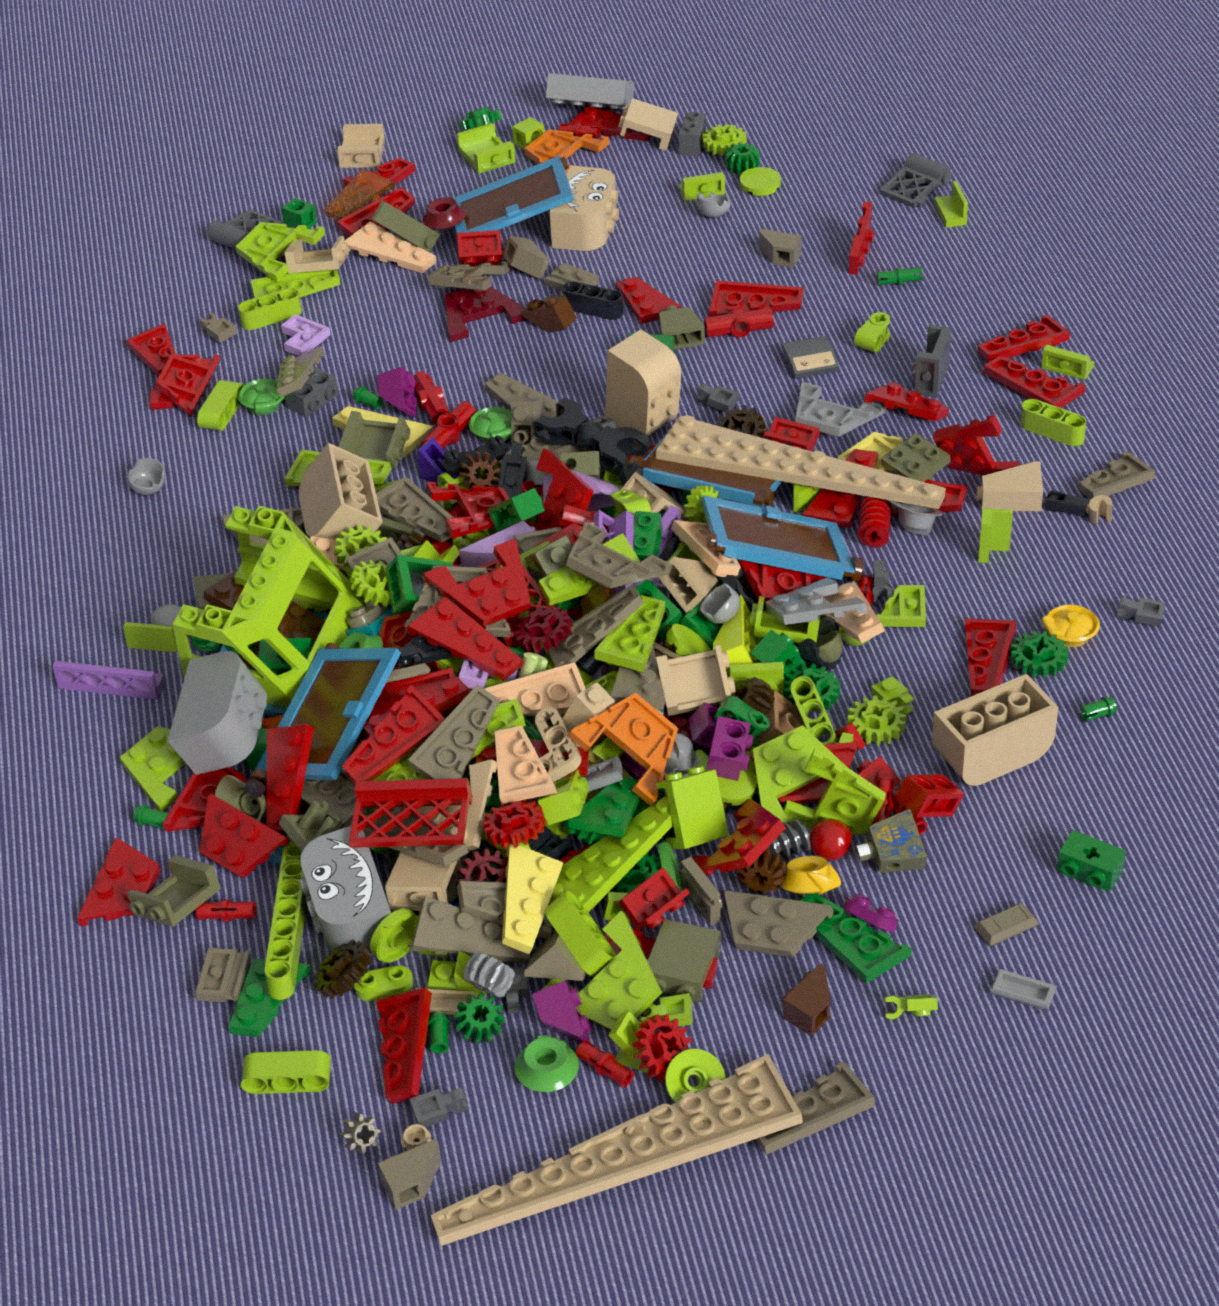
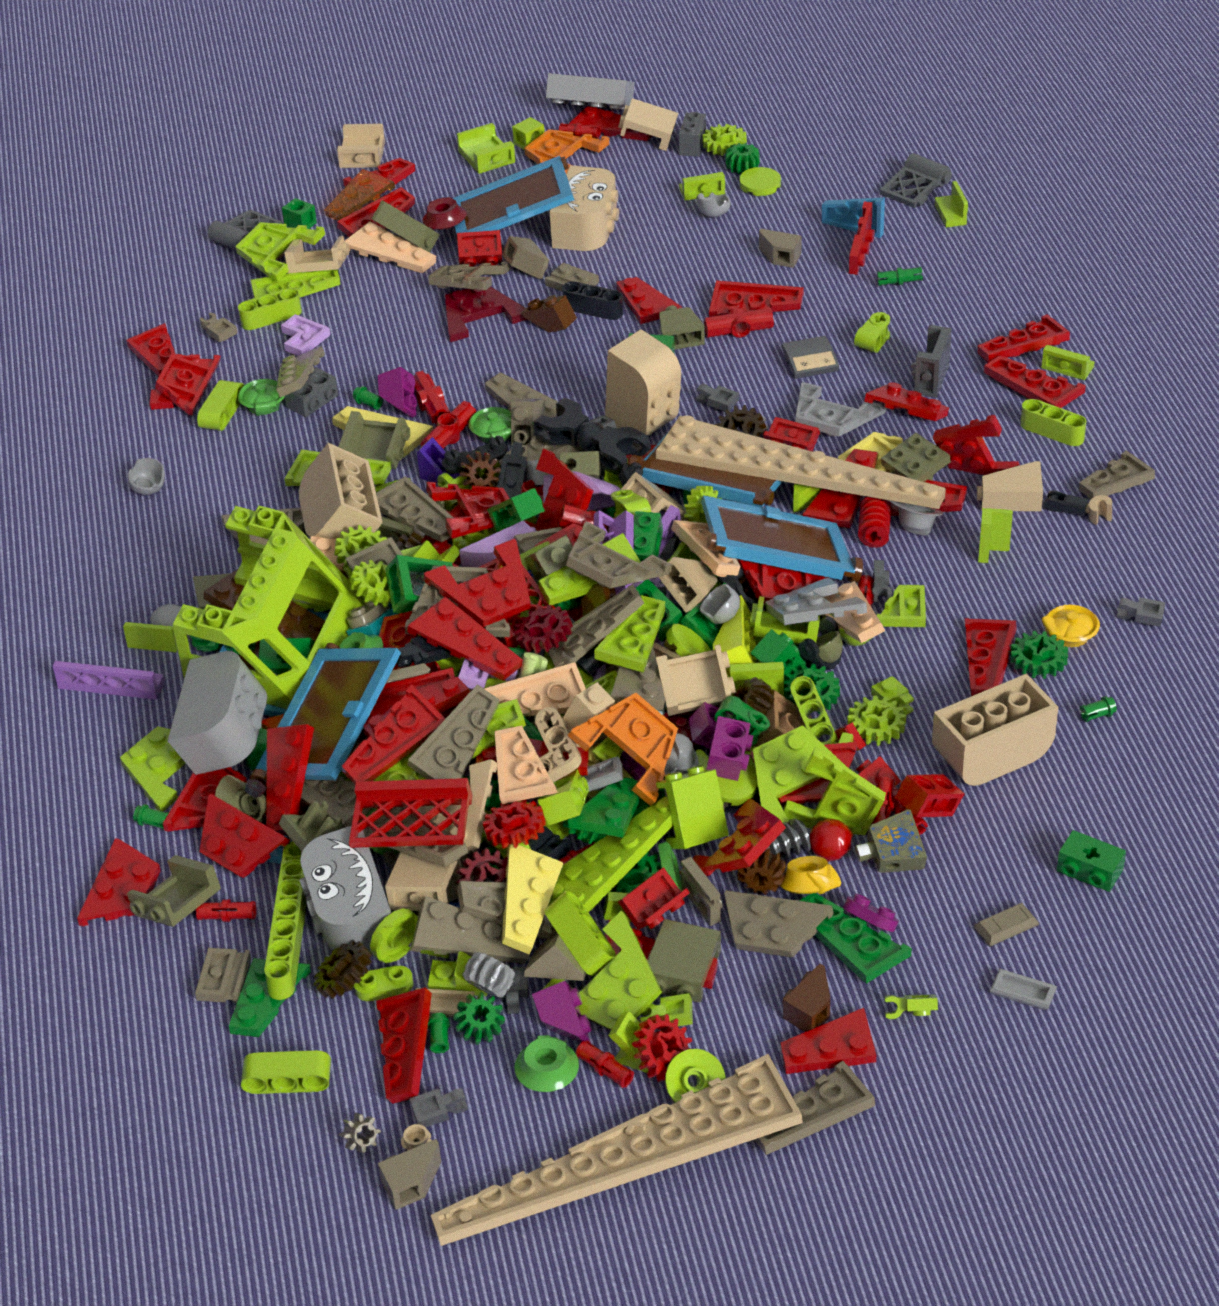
green gear [458,107,503,131] -> none
none -> red wing [780,1008,876,1074]
none -> dark azure wing [822,197,885,238]

